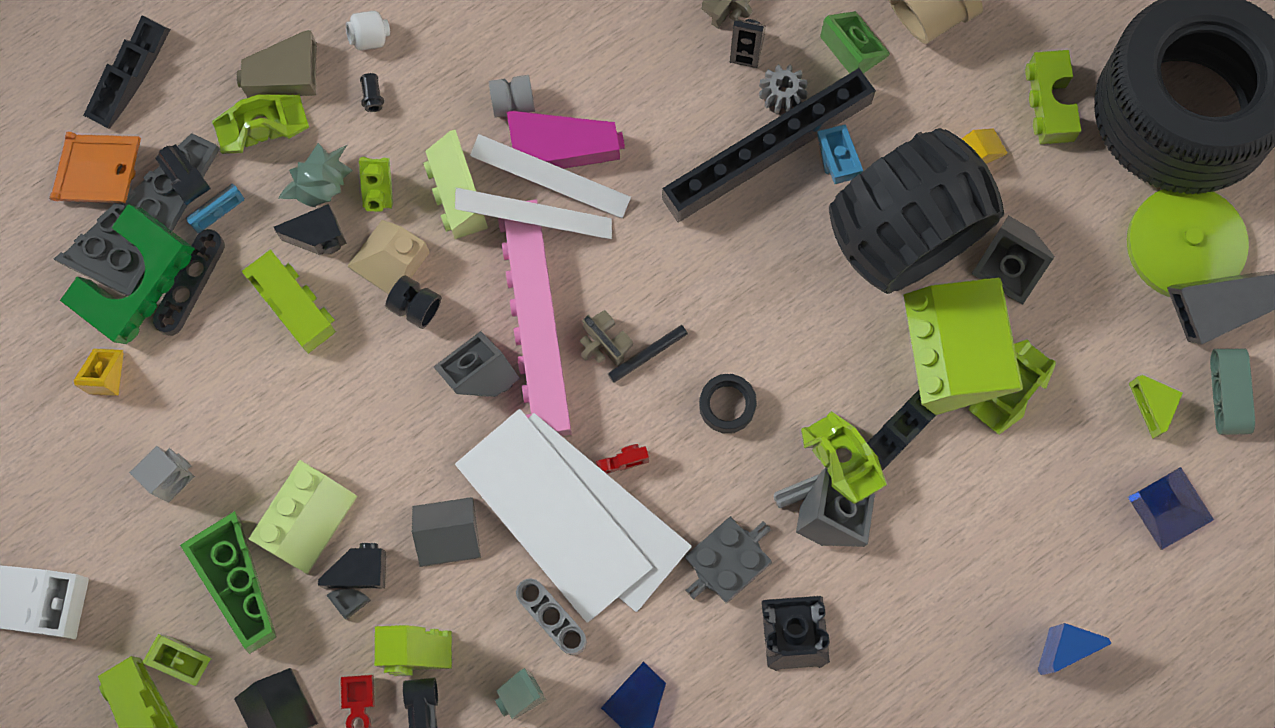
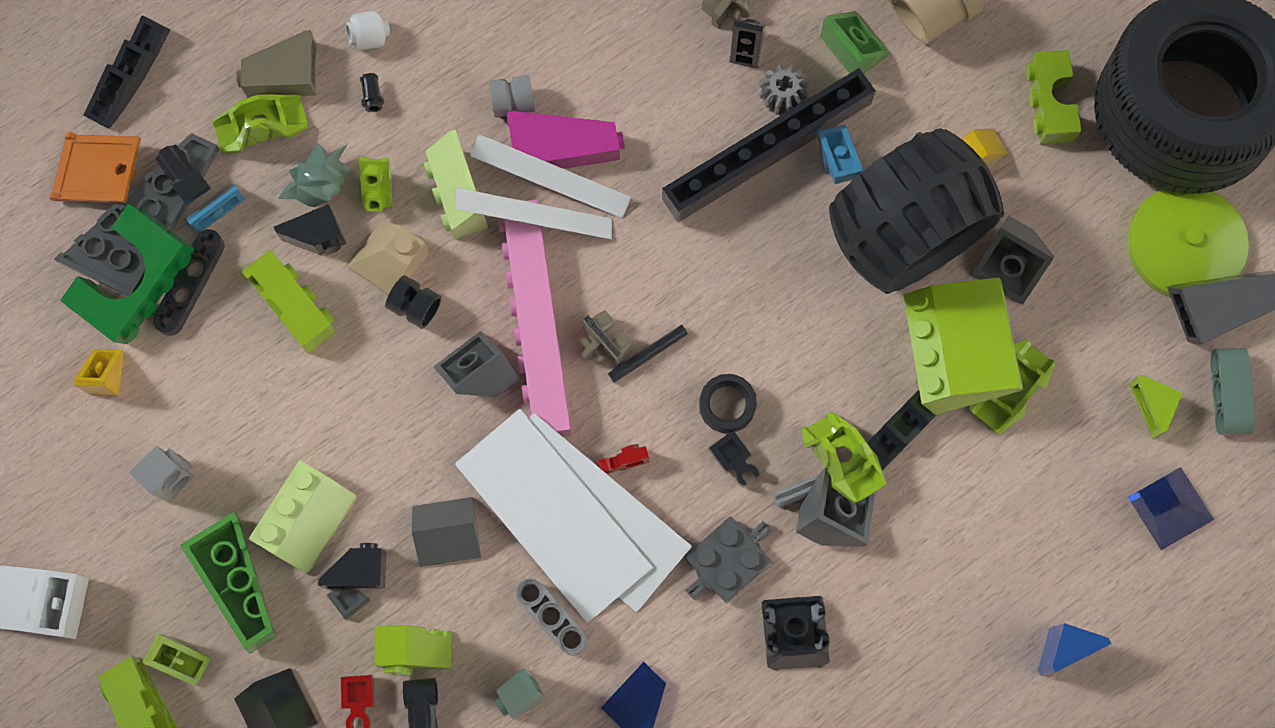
none -> black plate [708,430,760,488]

